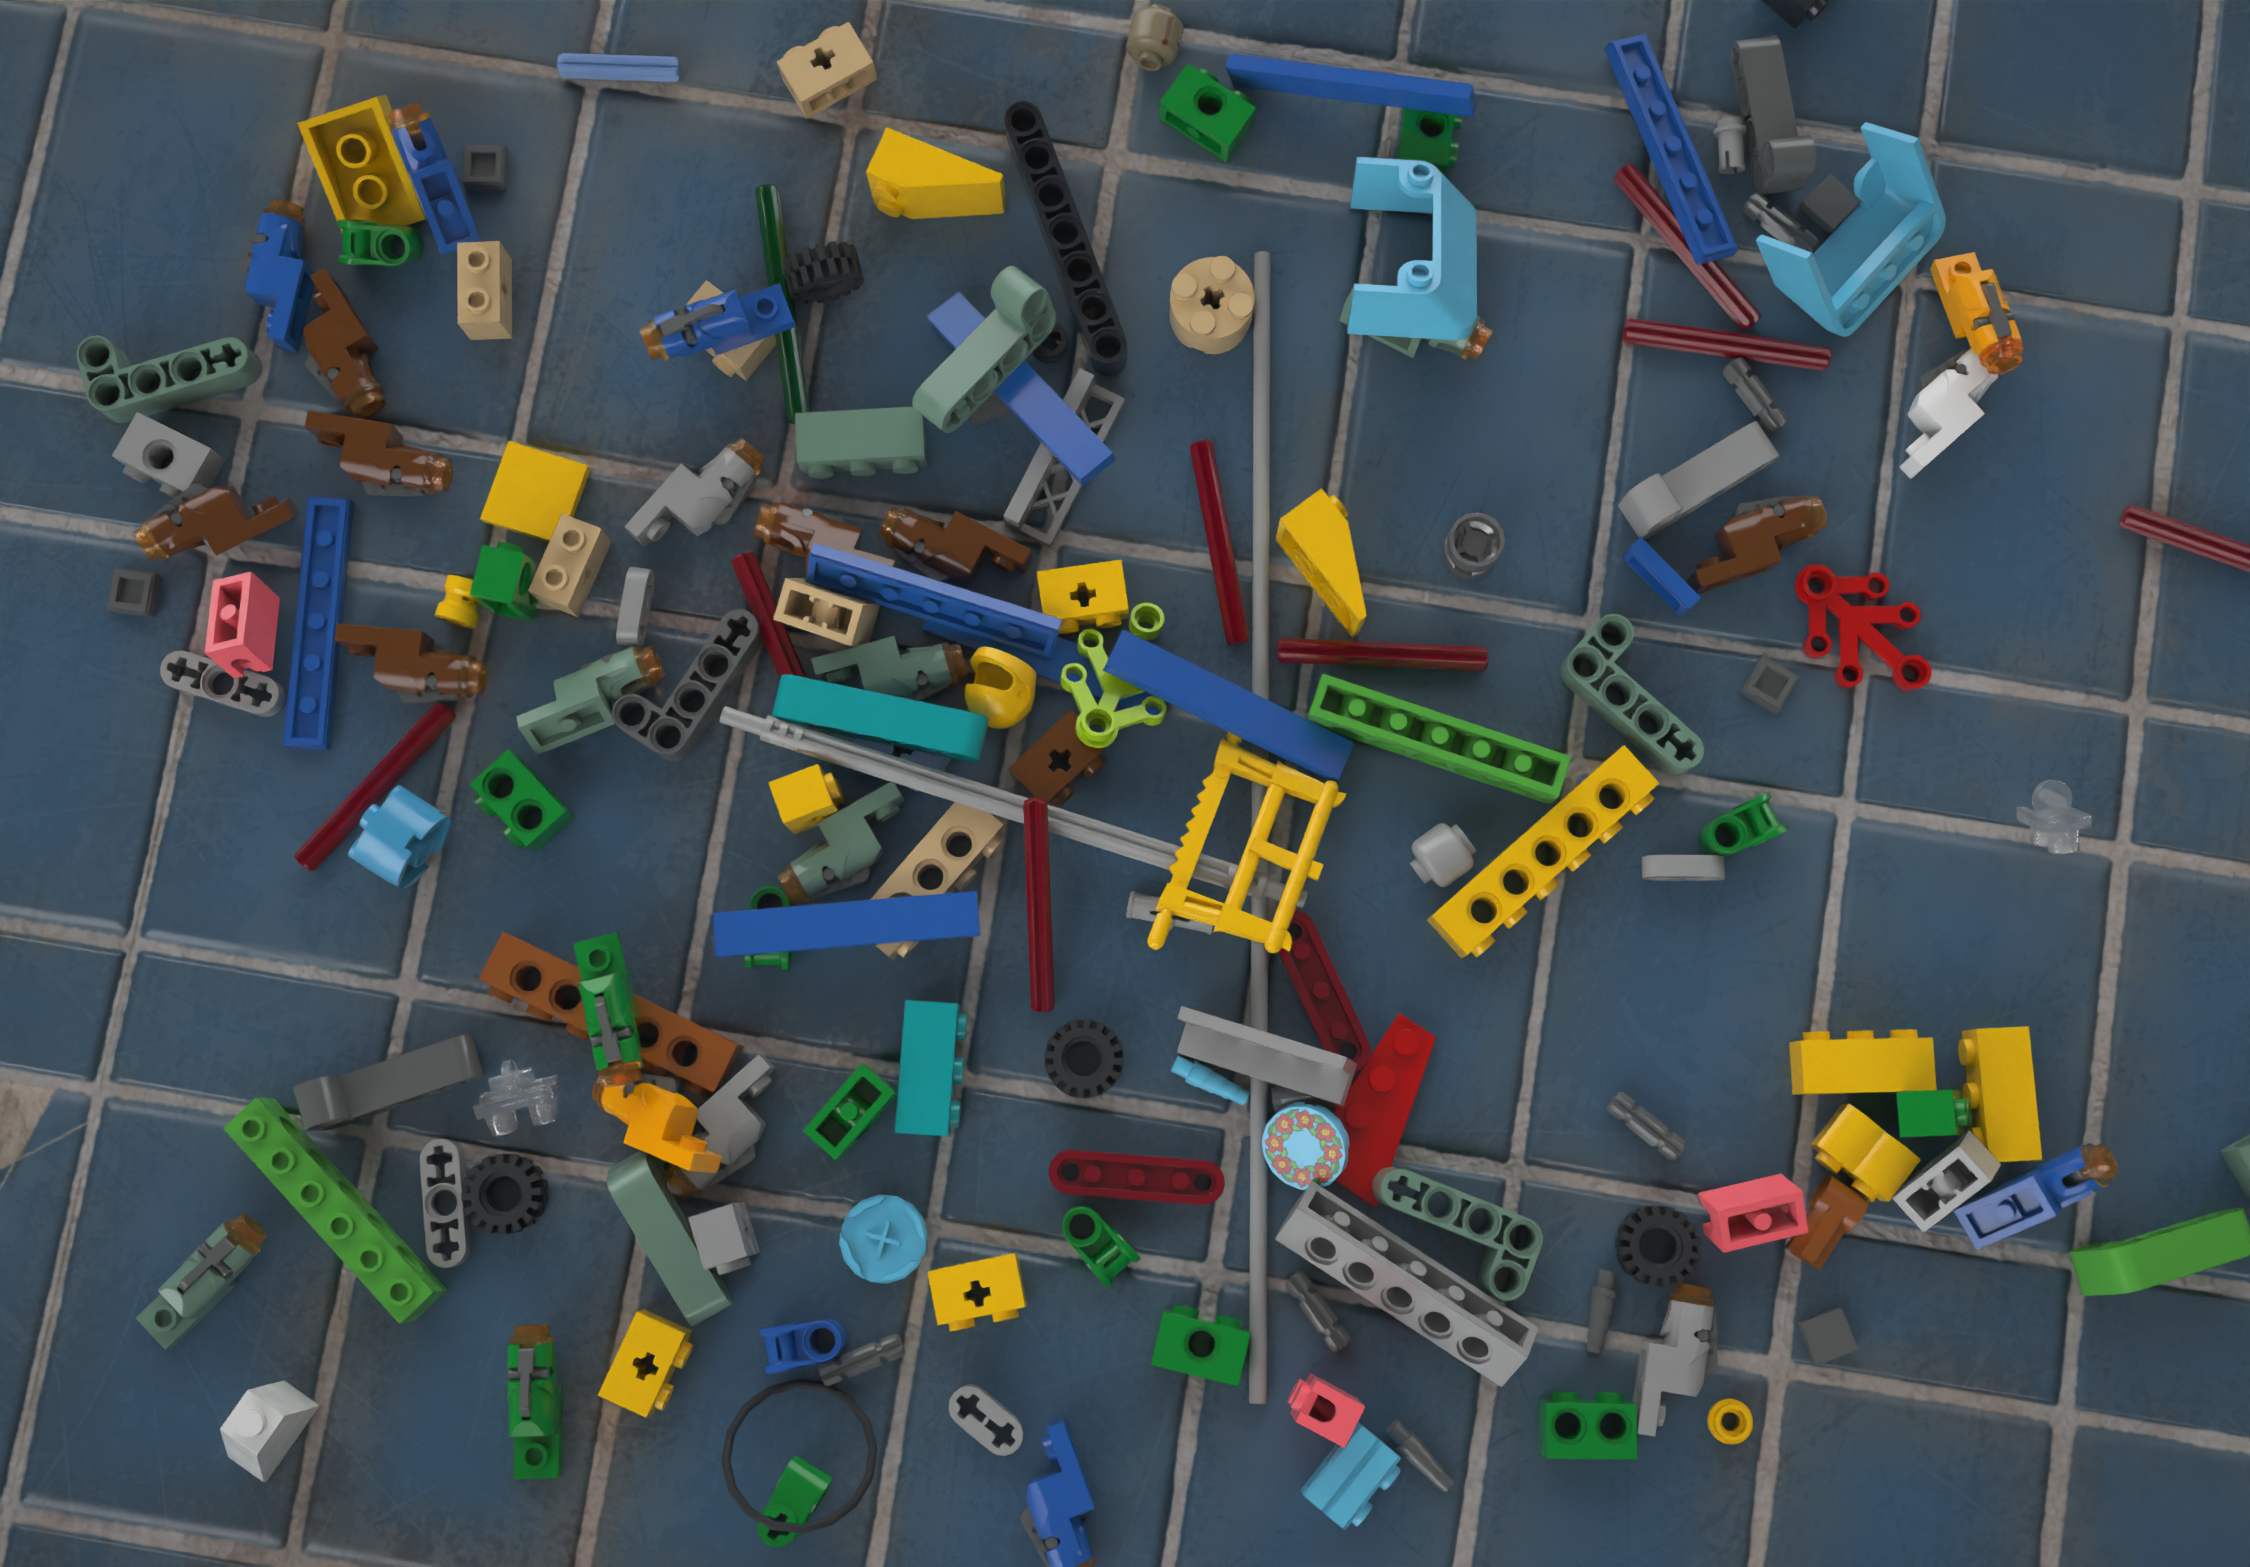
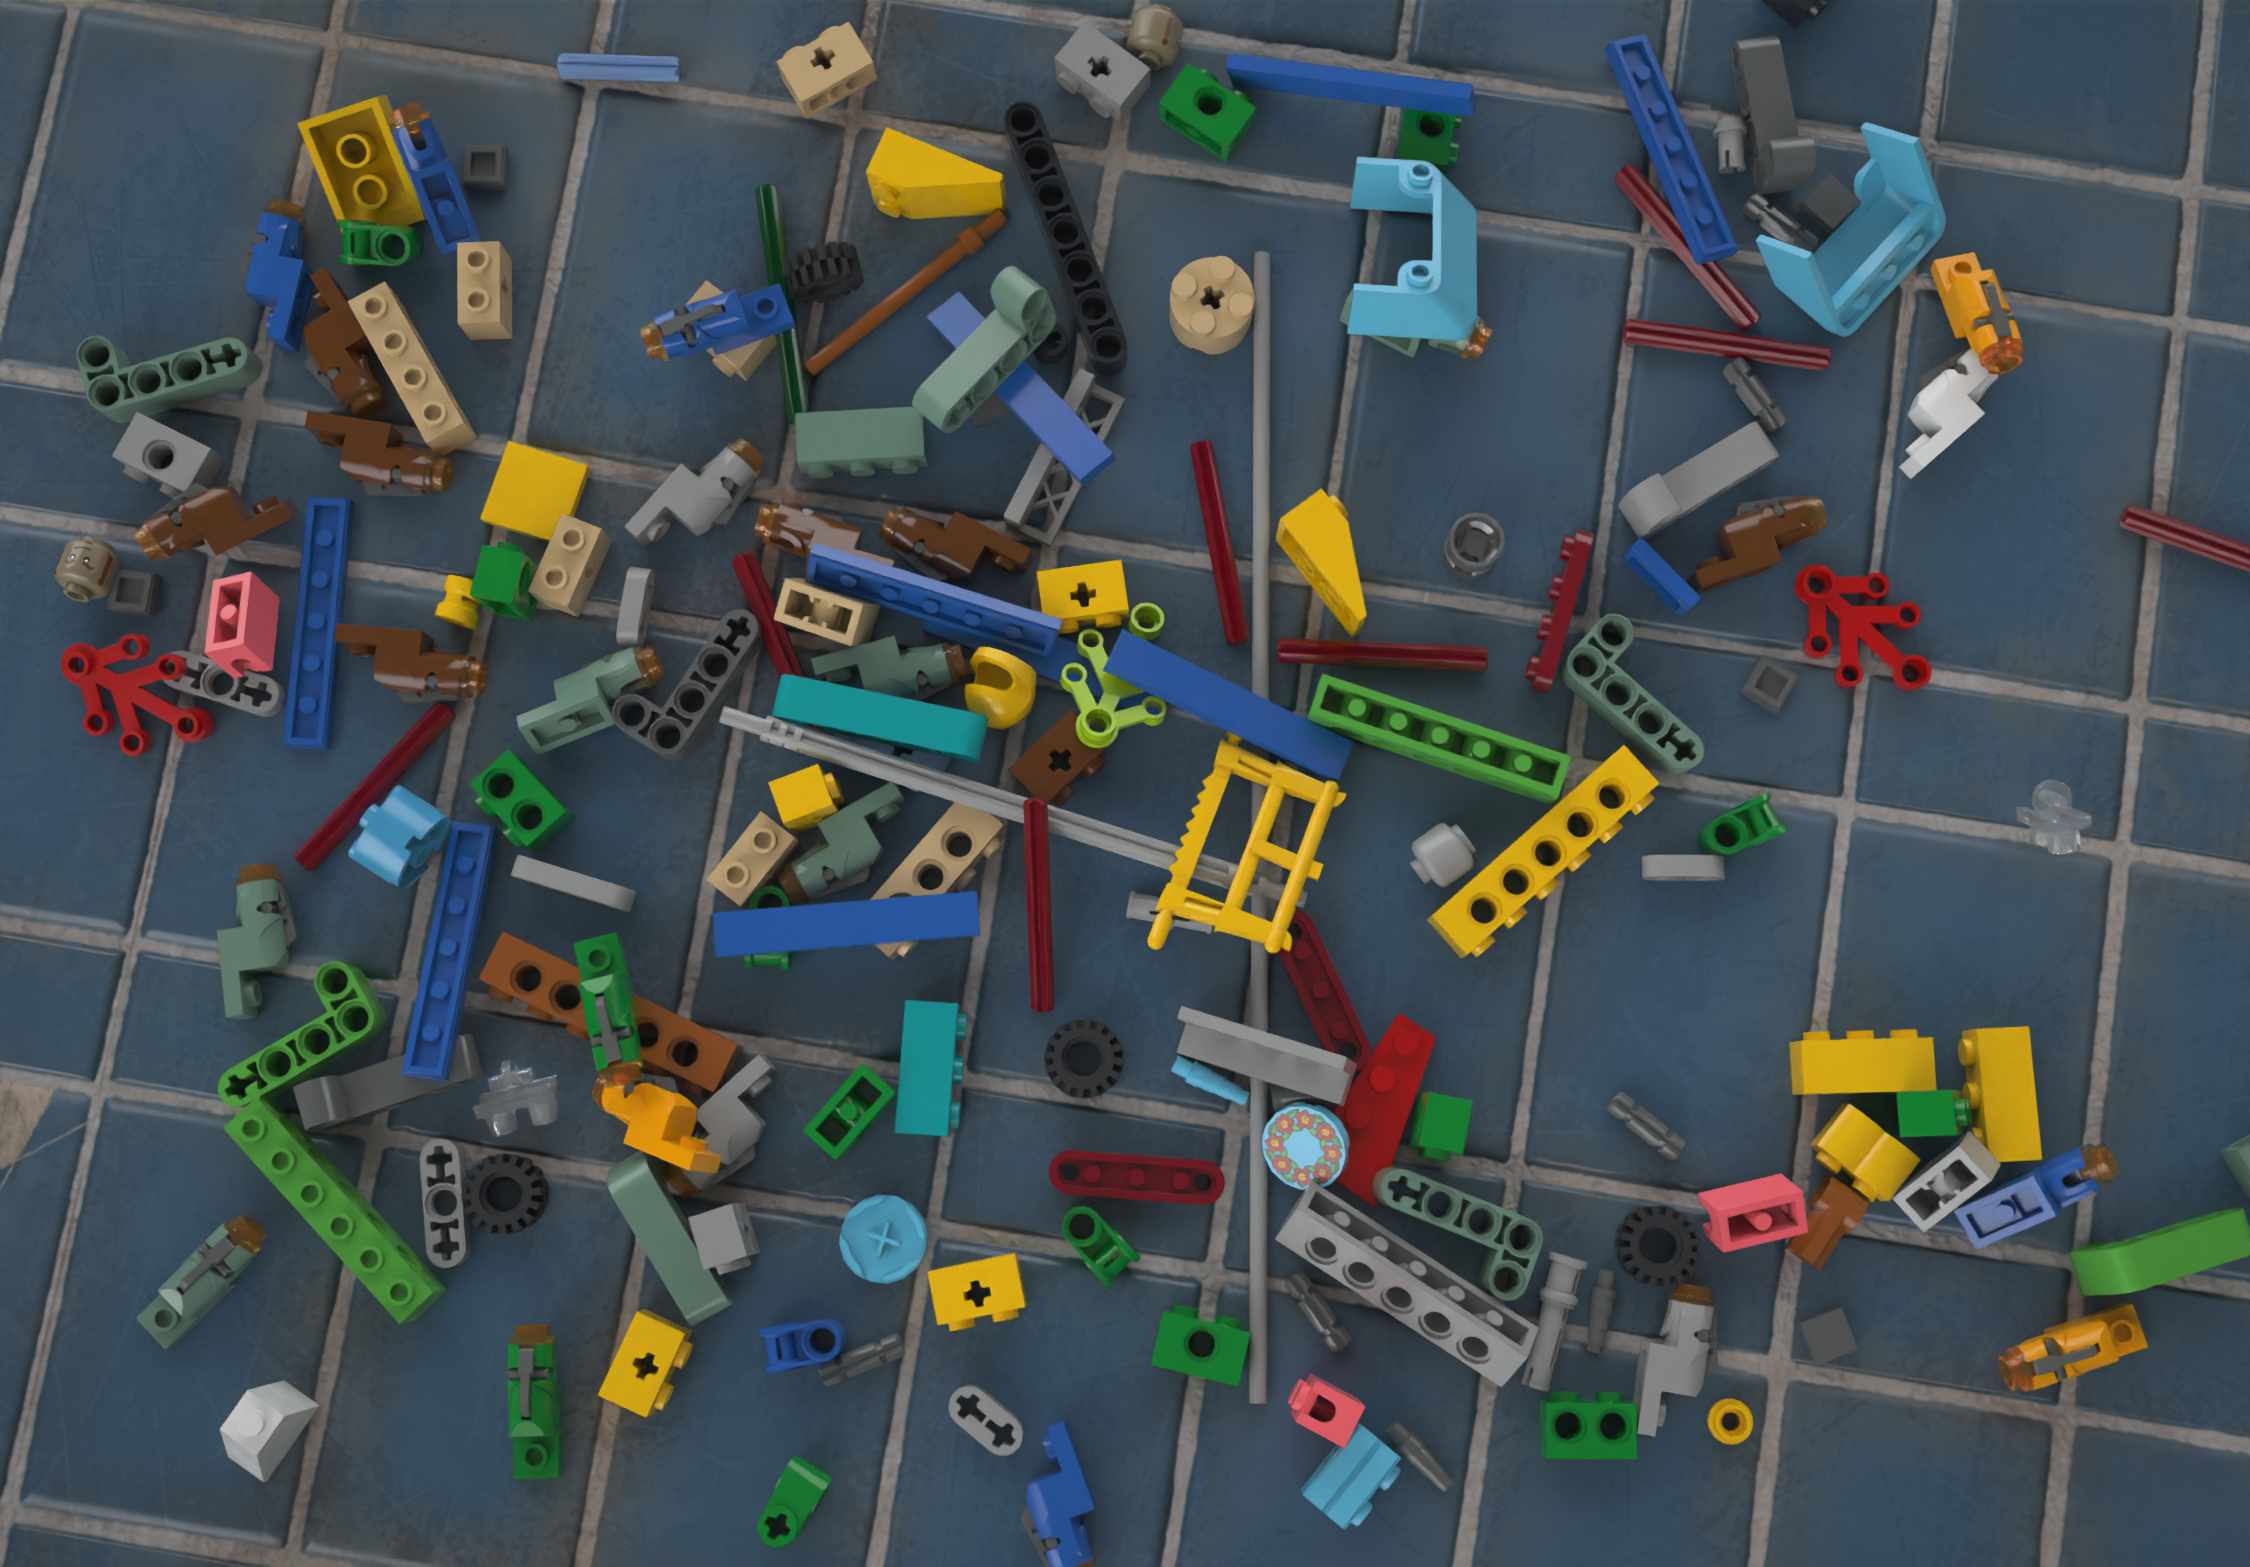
black piece [721,1379,878,1534] -> none
none -> dark tan head [54,536,121,602]
none -> red plant [61,634,214,756]
none -> sand green plate [217,864,299,1020]
none -> bright green beam [218,961,387,1107]
none -> tan brick [348,281,477,457]
none -> blue tile [401,821,499,1082]
none -> light grey beam [510,855,637,913]
none -> tan brick [706,811,801,910]
none -> dark orange bar [803,209,1008,377]
none -> light grey brick [1054,21,1151,123]
none -> green brick [1409,1092,1473,1162]
none -> light grey pin [1521,1251,1588,1392]
none -> dark red plate [1524,529,1594,694]
none -> light orange plate [1998,1303,2148,1392]

